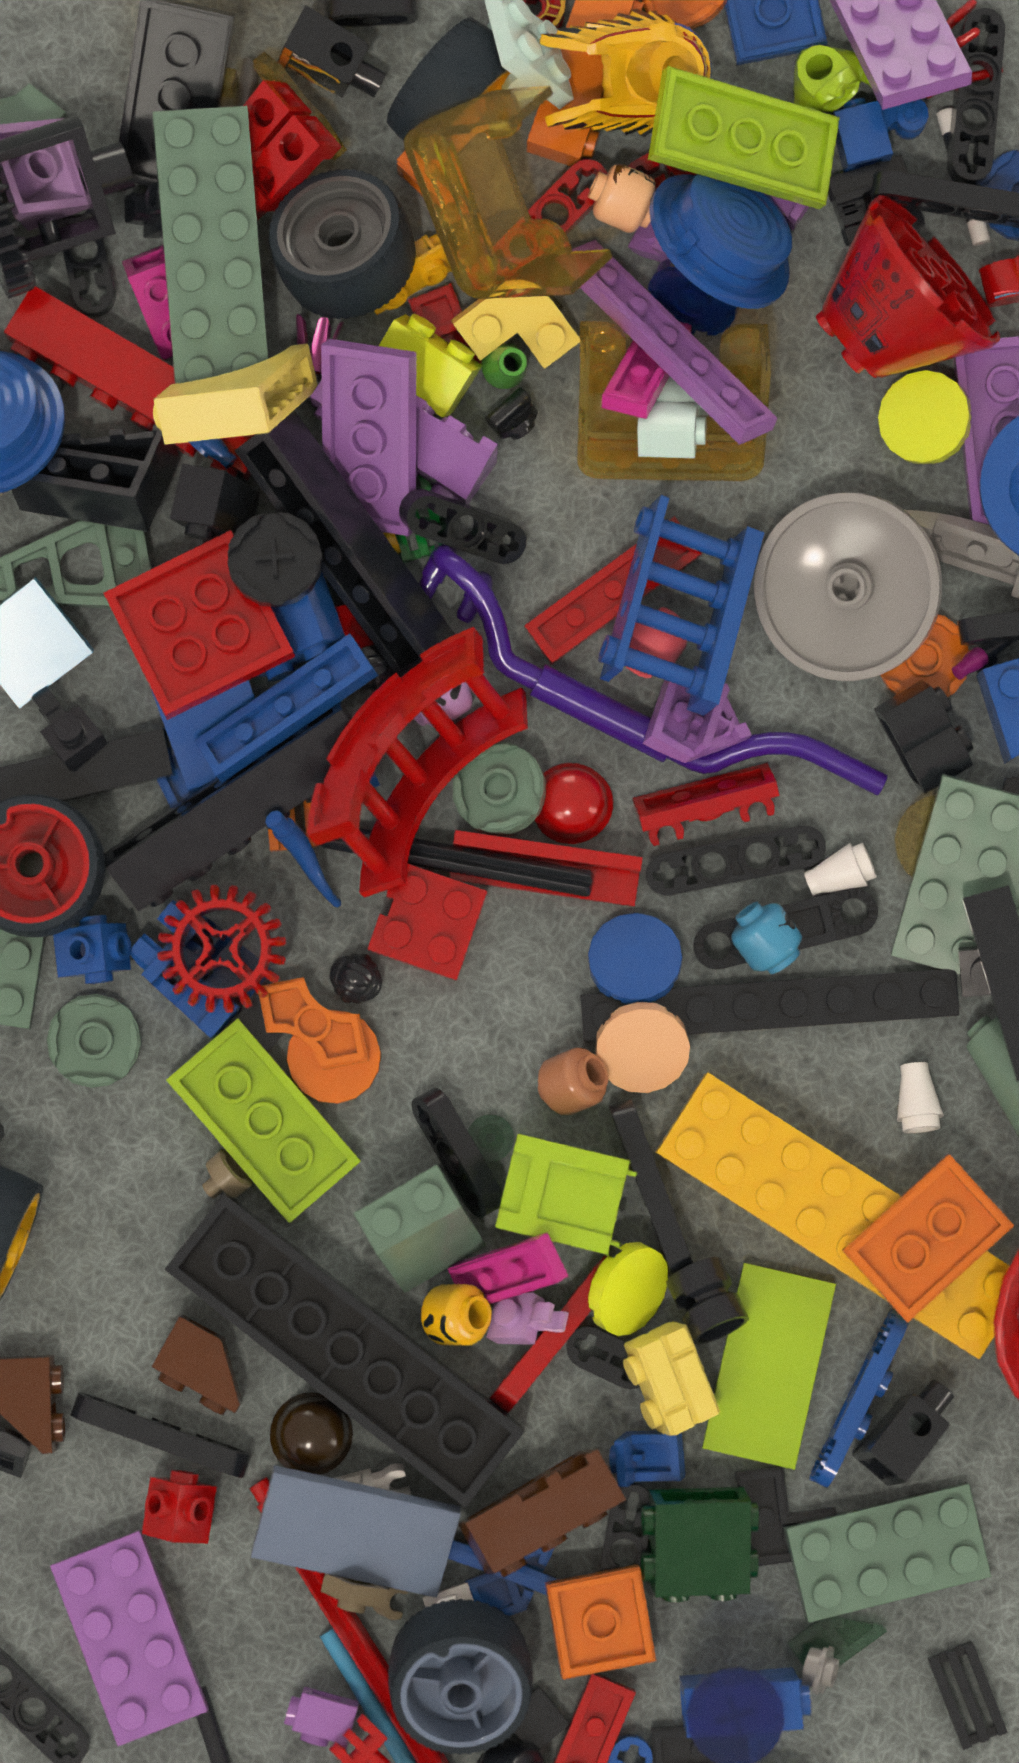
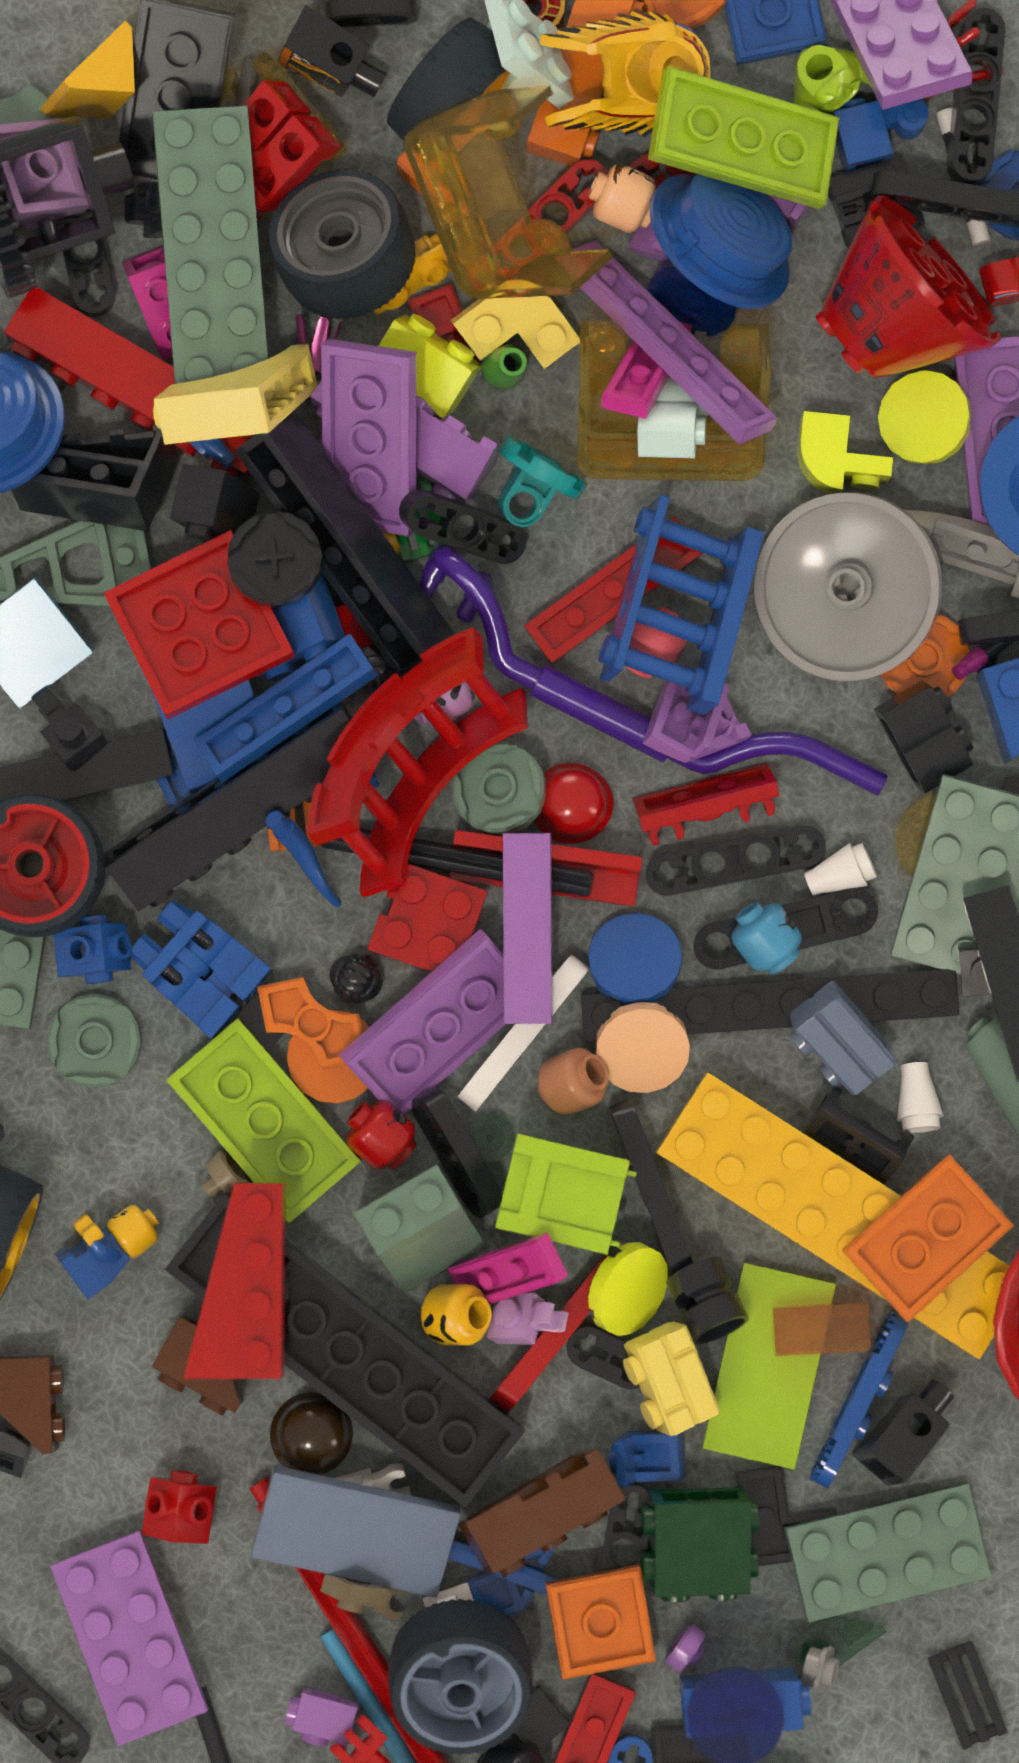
black beam [70,1392,252,1478] -> none
red gear [157,885,287,1013] -> none
black plate [485,387,538,440] -> none
none -> yellow slope [40,21,135,119]
none -> piece [55,1205,159,1299]
none -> red wedge [184,1183,286,1379]
none -> medium lavender tile [339,929,506,1115]
none -> red head [346,1100,417,1170]
none -> white beam [457,954,590,1112]
none -> teal tile [499,435,588,527]
none -> medium lavender tile [503,833,553,1024]
none -> medium lavender tile [665,1623,706,1673]
none -> clear orange tile [772,1302,871,1356]
none -> sand blue brick [790,981,897,1096]
none -> neon yellow brick [797,411,893,495]
none -> black hinge [804,1085,915,1185]

